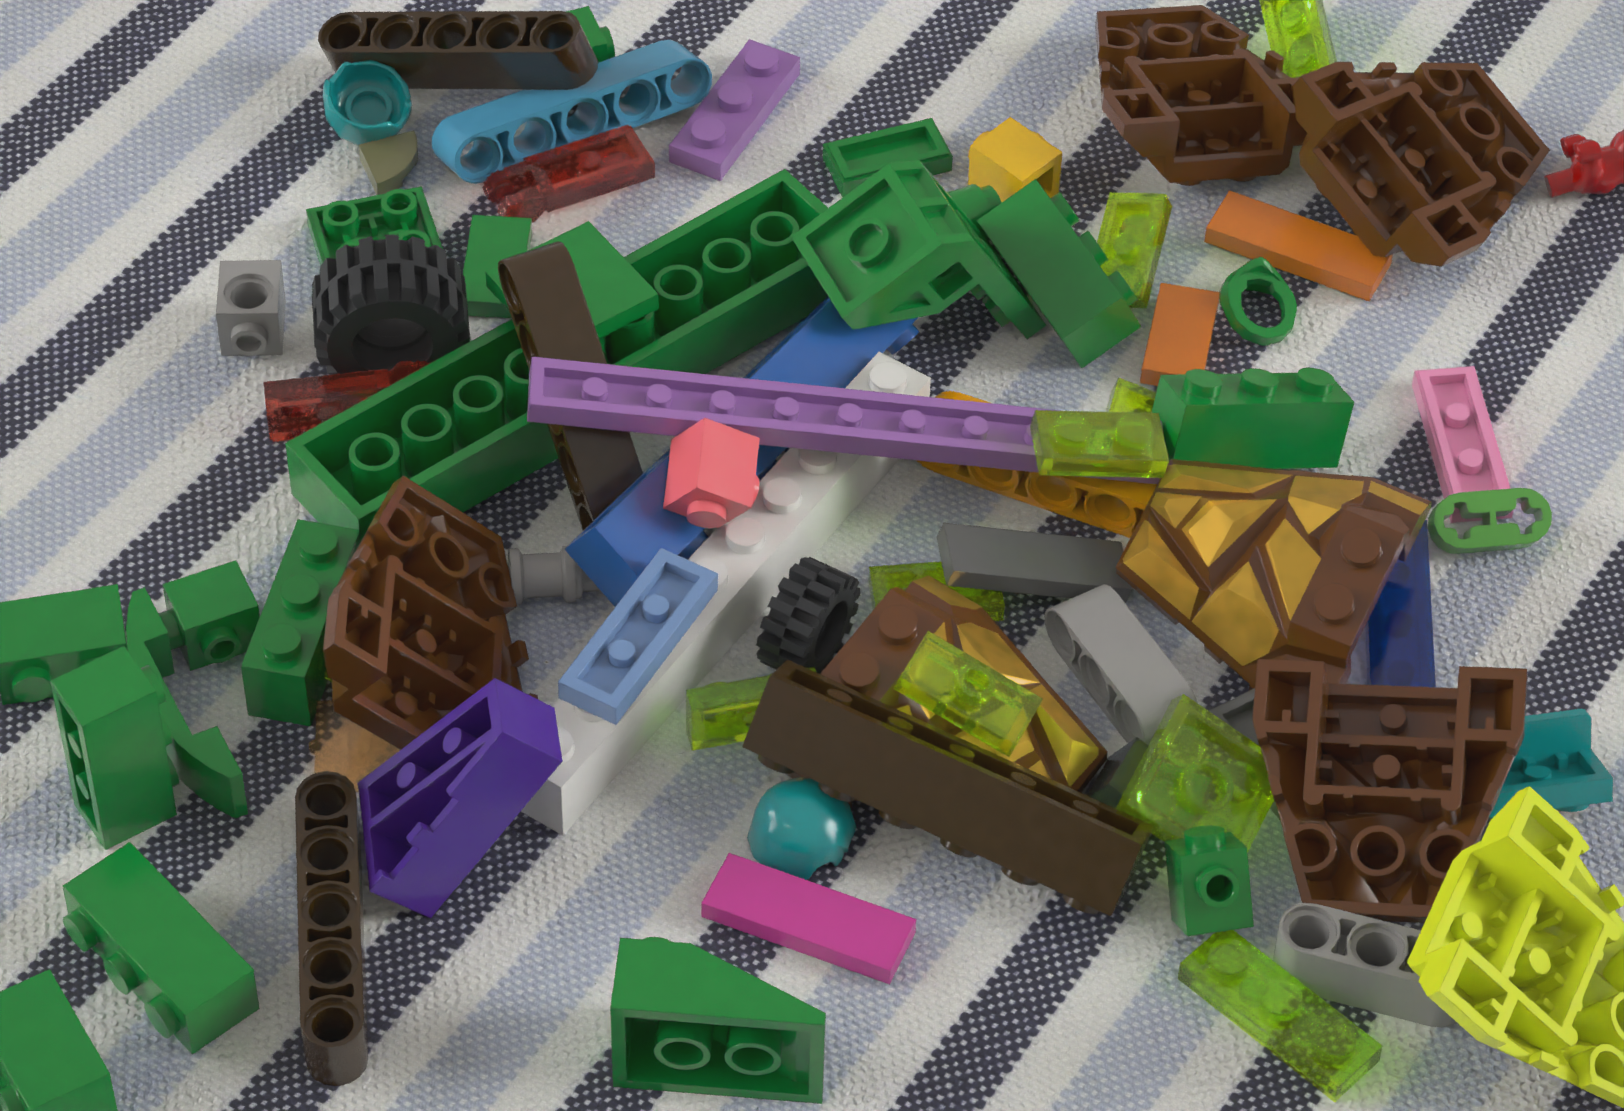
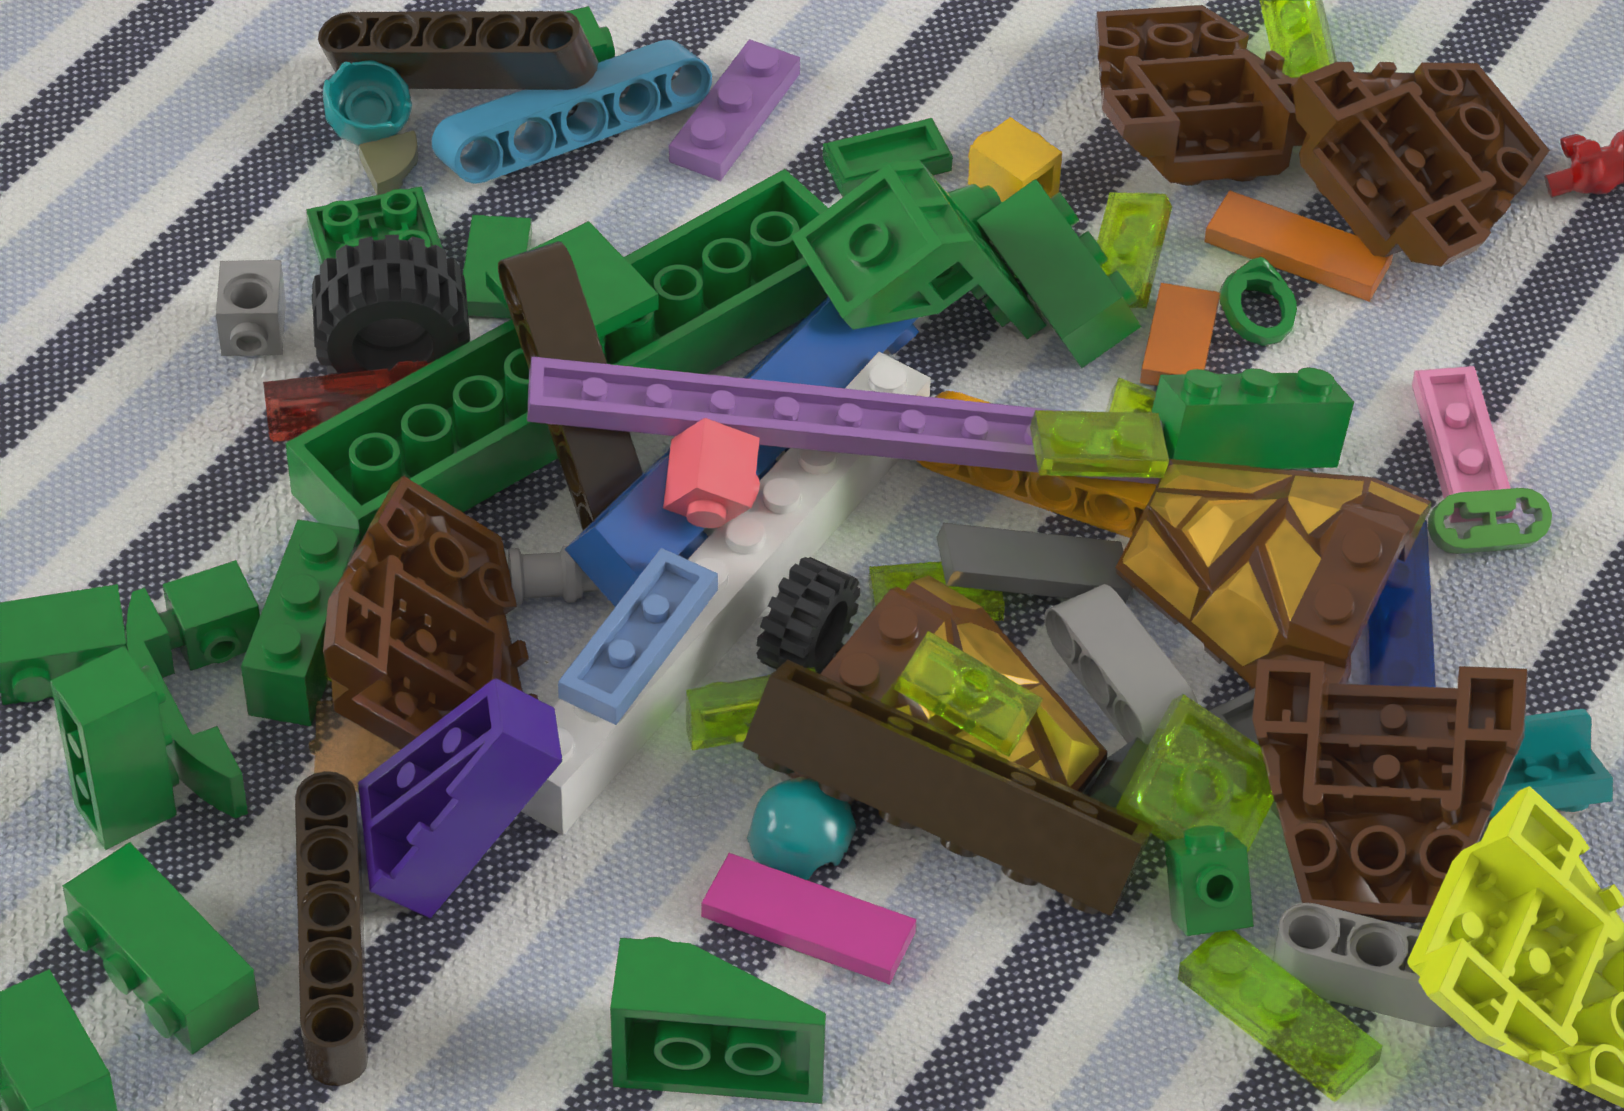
clear red hinge [482,125,655,223] -> none

